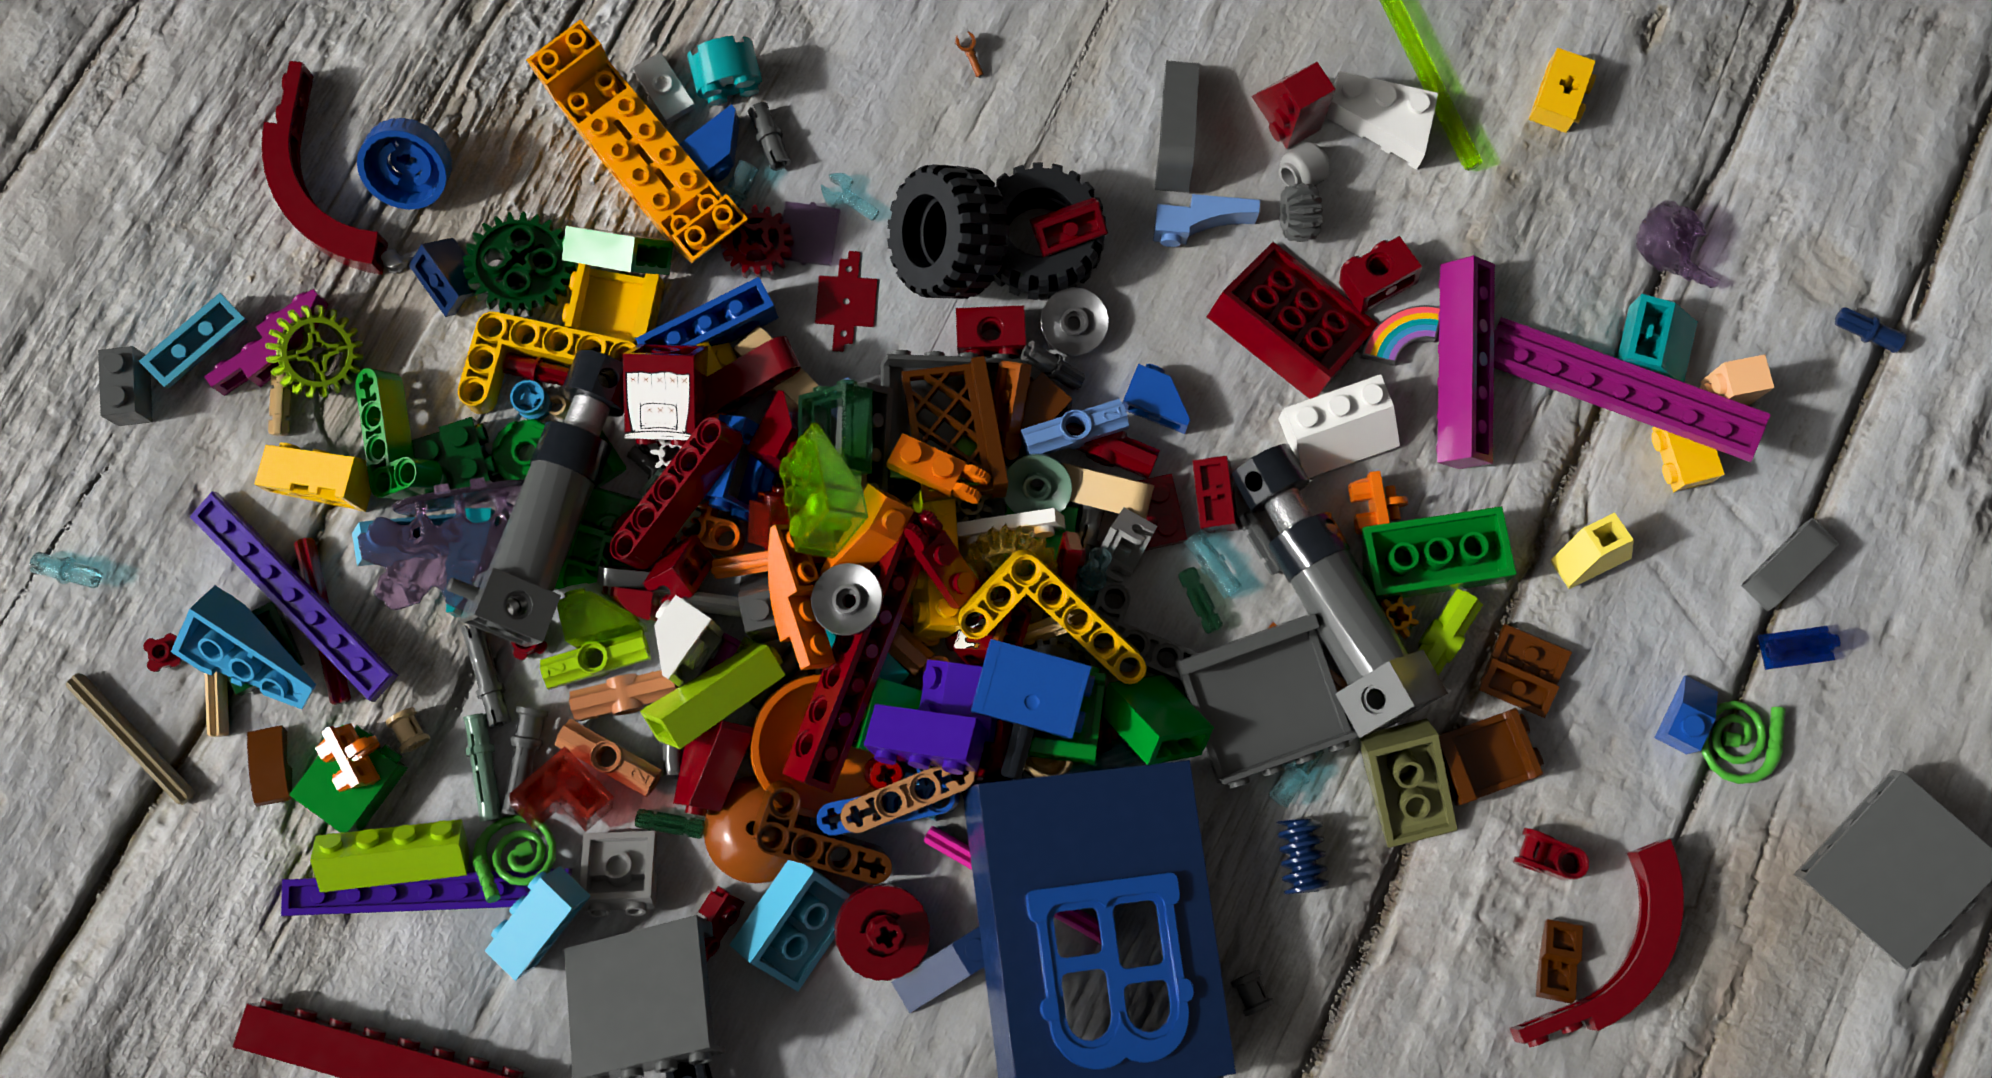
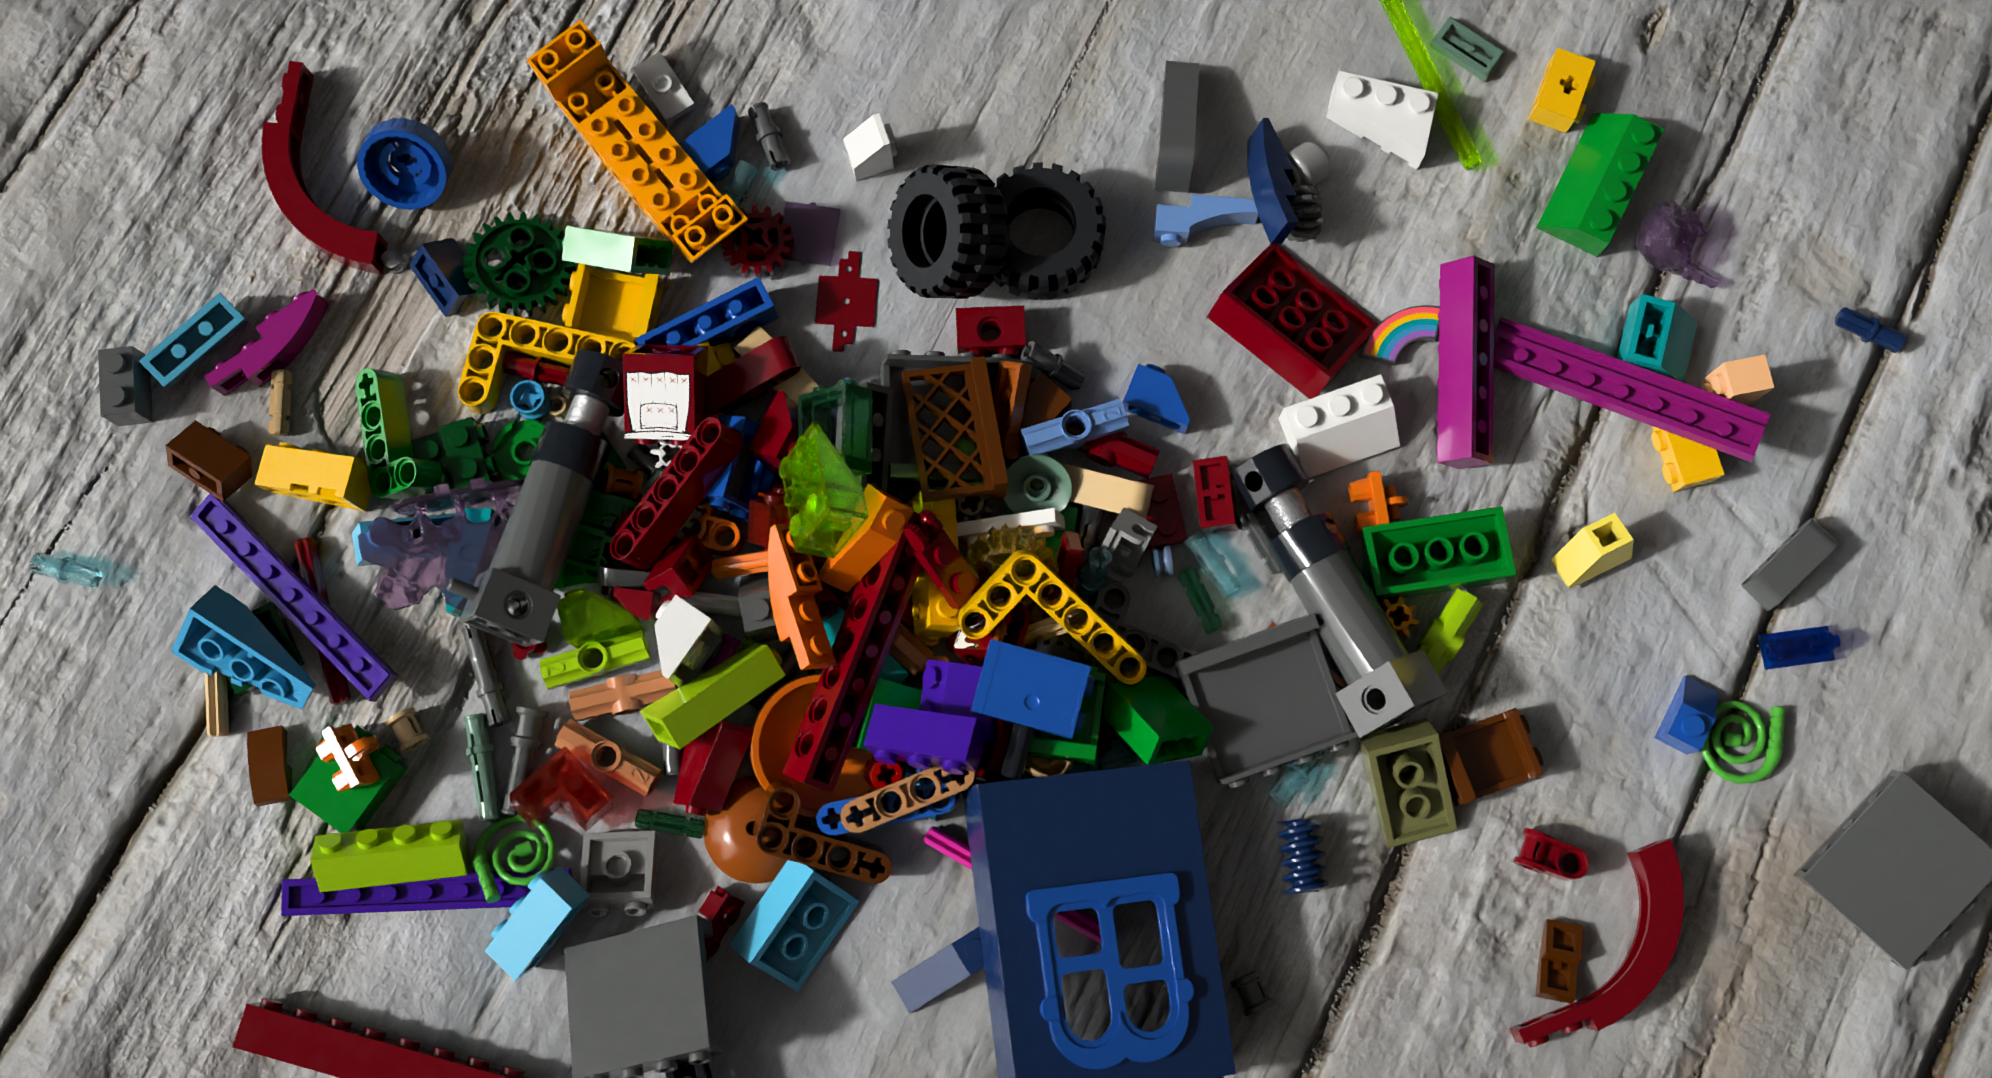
dark tan axle [66,673,195,805] -> none
dark red plate [143,633,182,672] -> none
lime gear [265,305,363,398] -> none
teal brick [687,36,762,106] -> none
flat silver dish [811,563,883,636] -> none
clear light blue bar [821,173,879,221] -> none
dark red piece [834,883,930,981] -> none
orange hinge [887,433,991,504] -> none
dark orange hand [955,30,984,77] -> none
dark red slope [1030,198,1108,257] -> none
flat silver dish [1041,287,1109,356] -> none
dark red wedge [1251,62,1336,149] -> none
dark red brick [1339,236,1422,314] -> none
reddish brown slope [1478,623,1572,718] -> none
none -> reddish brown brick [165,420,252,502]
none -> dark orange bush [600,463,643,500]
none -> white slope [843,113,897,181]
none -> sand blue bush [1151,545,1173,578]
none -> dark blue slope [1247,118,1299,244]
none -> sand green tile [1430,16,1505,82]
none -> green slope [1536,113,1664,257]

